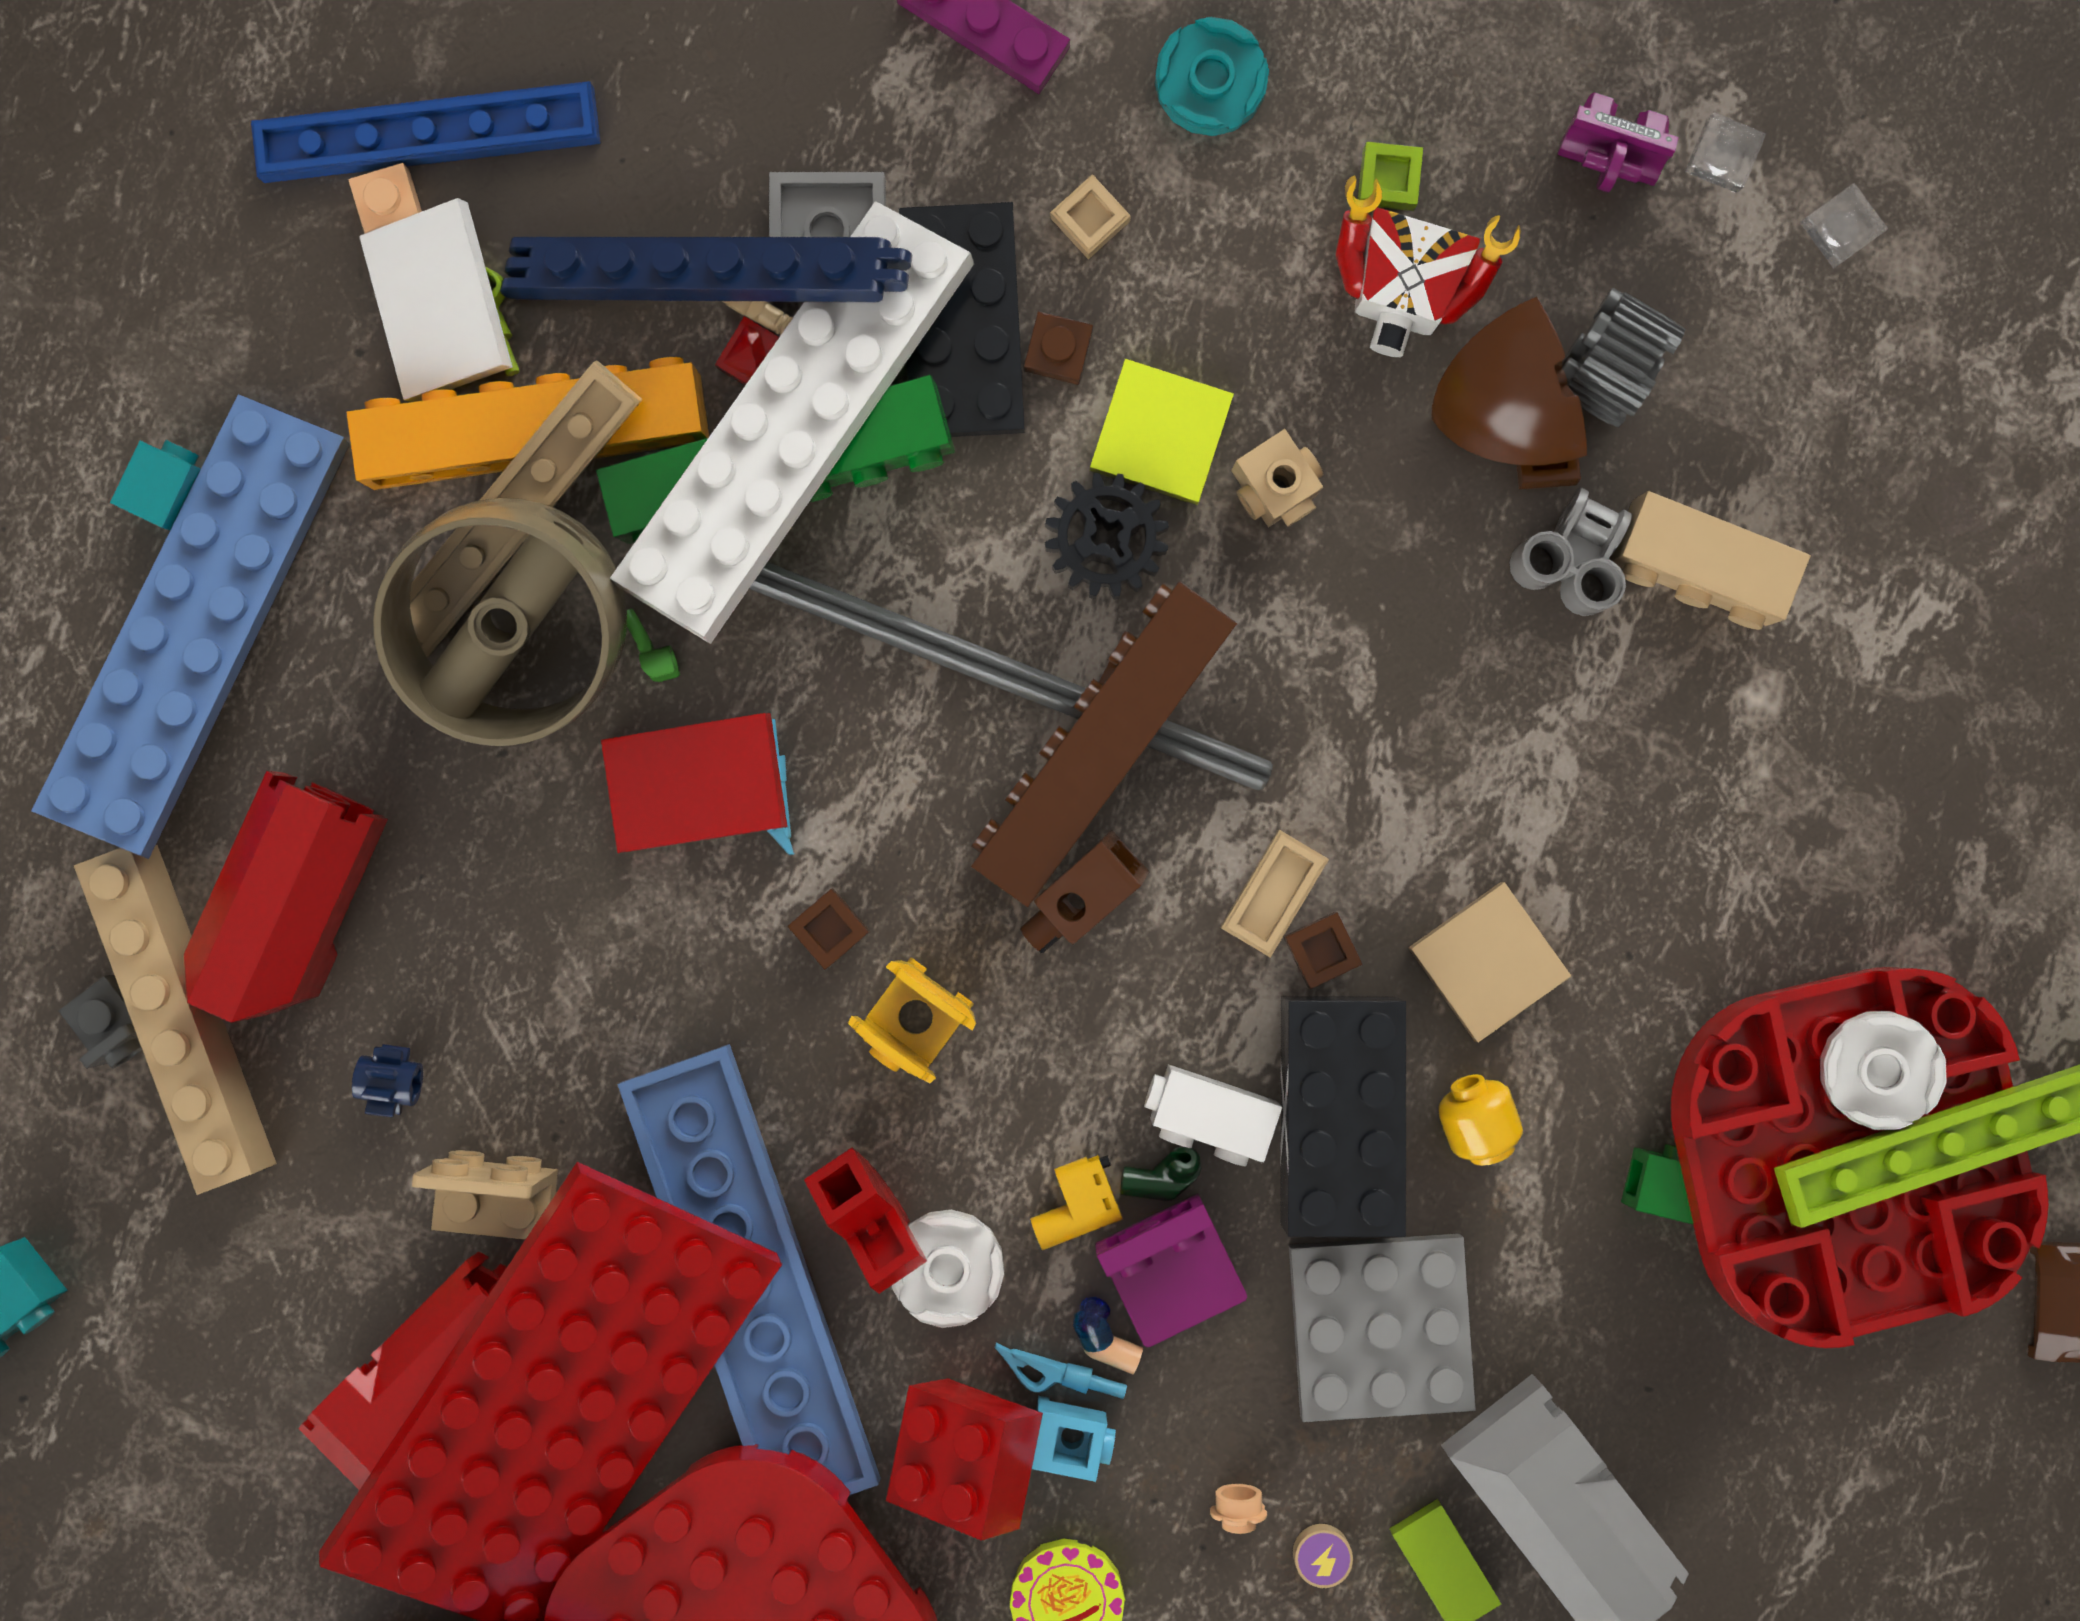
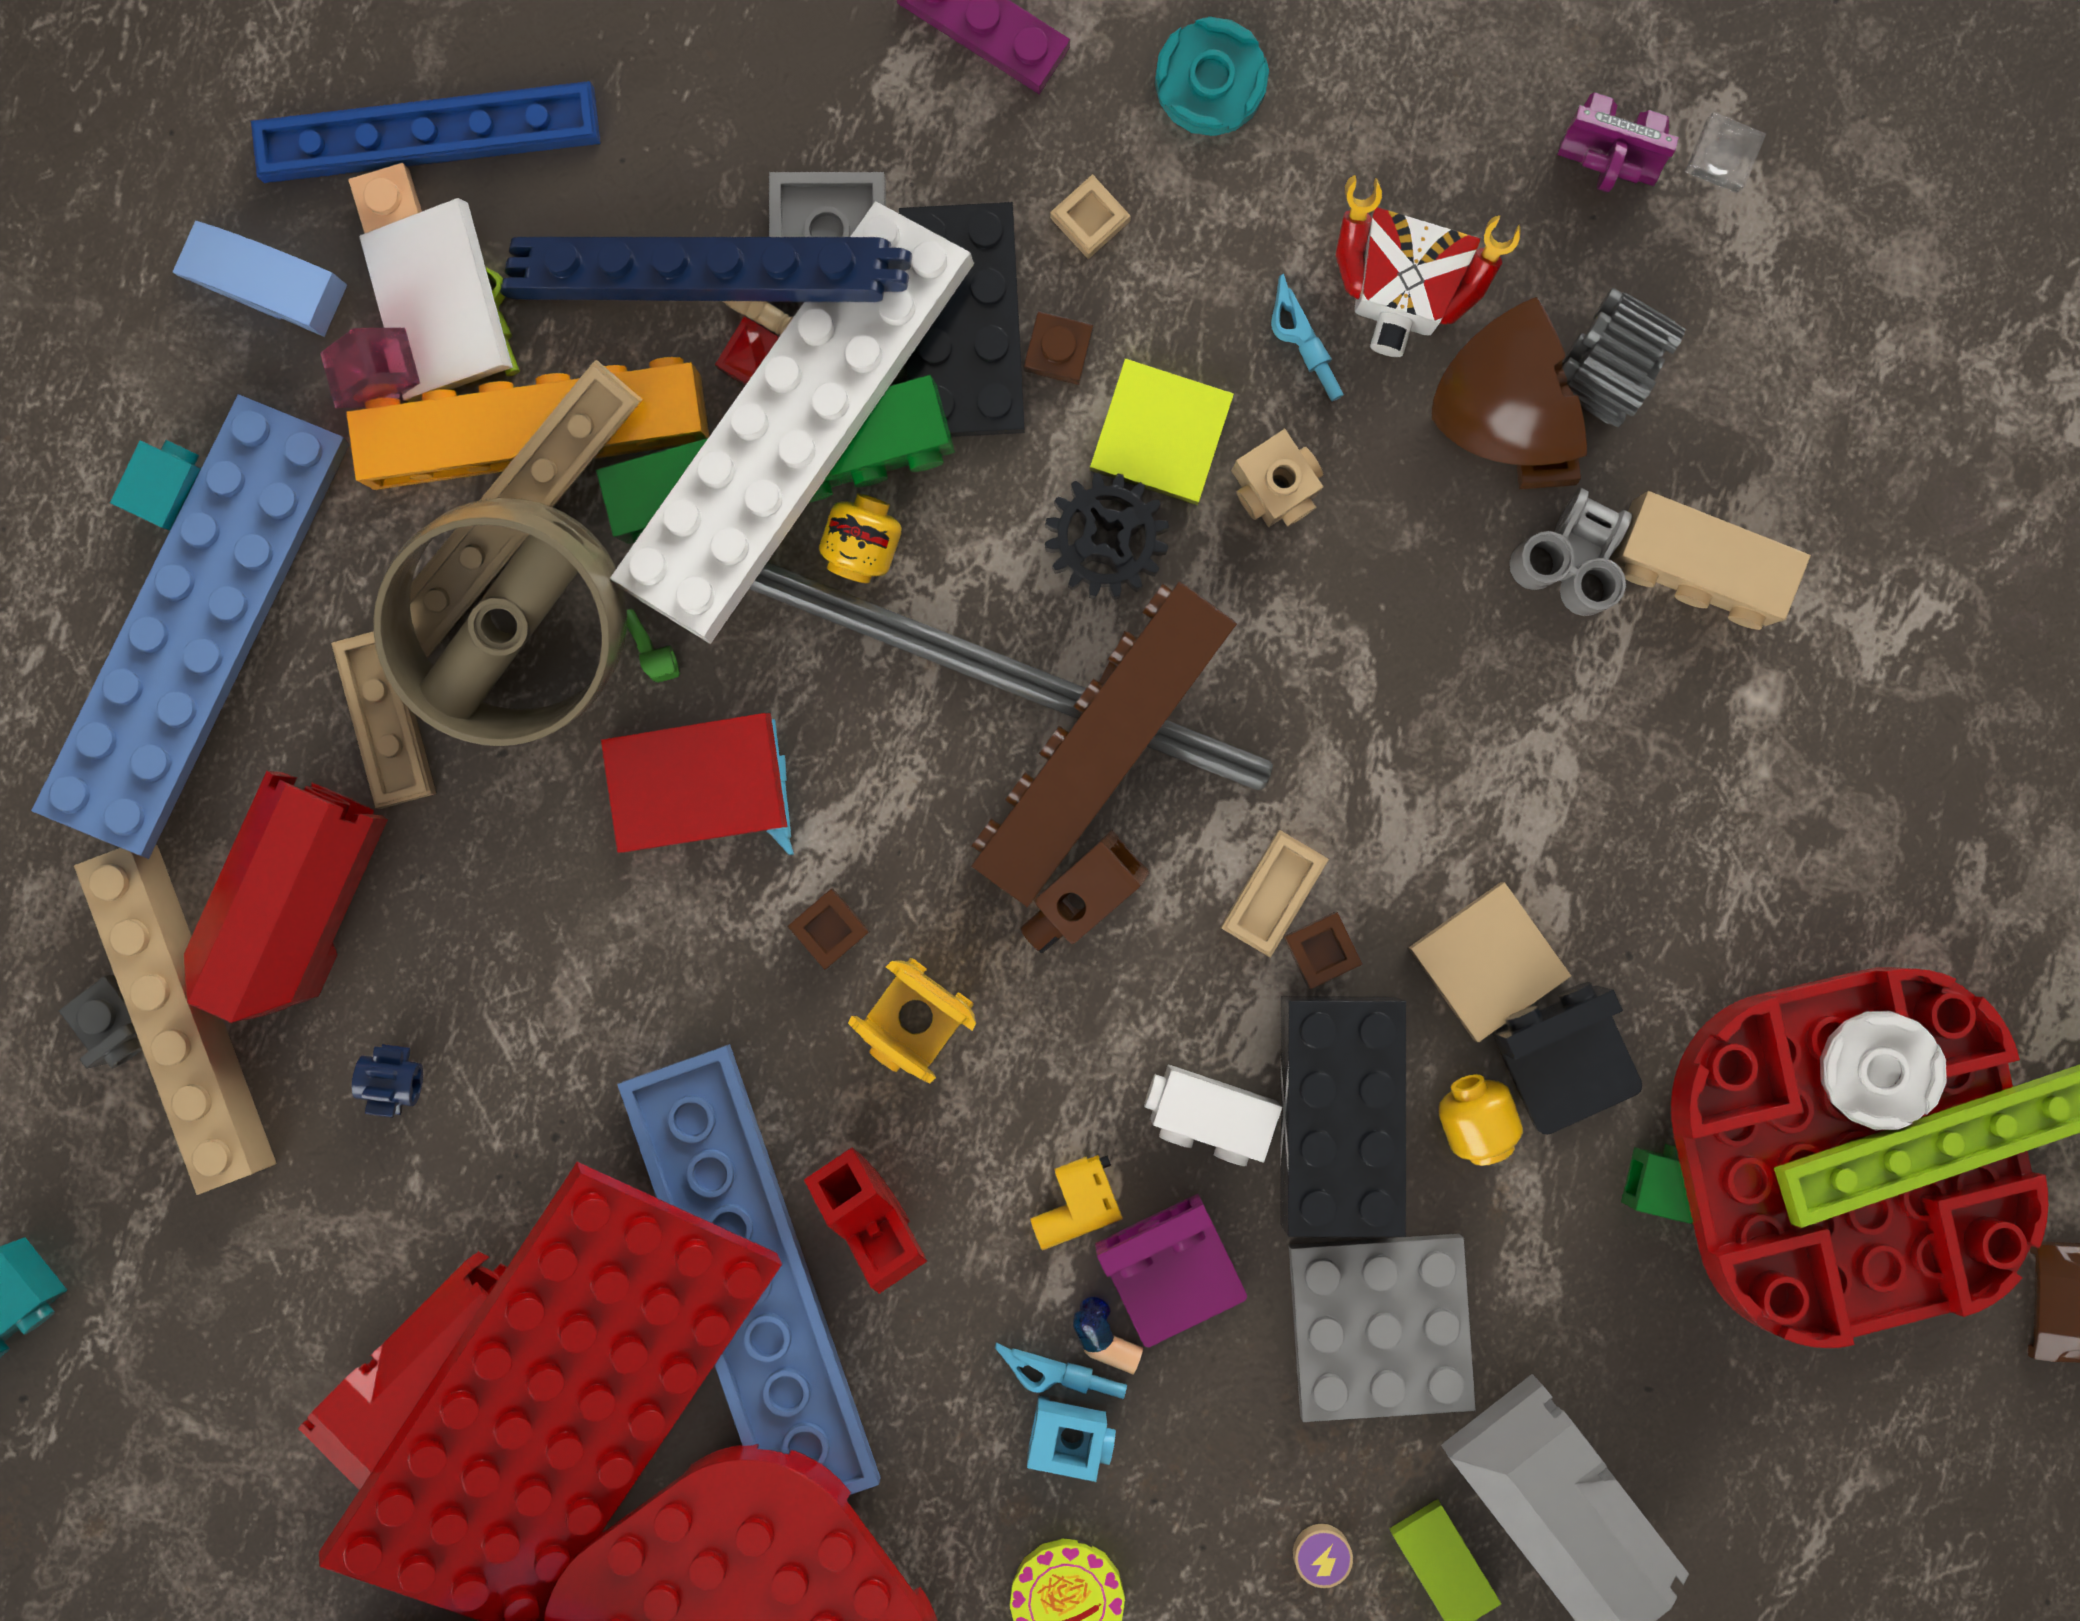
tan bracket [412,1150,558,1239] -> none
red brick [886,1378,1043,1541] -> none
white tile [892,1209,1004,1328] -> none
dark green arm [1120,1146,1202,1201] -> none
light nougat plate [1210,1484,1267,1534] -> none
lime plate [1358,142,1423,211] -> none
clear plate [1800,183,1888,269] -> none
none -> light blue slope [173,220,347,337]
none -> clear pink brick [320,328,420,408]
none -> tan tile [331,631,436,809]
none -> yellow head [819,493,902,583]
none -> medium azure hand [1271,274,1344,402]
none -> black bracket [1492,982,1642,1135]

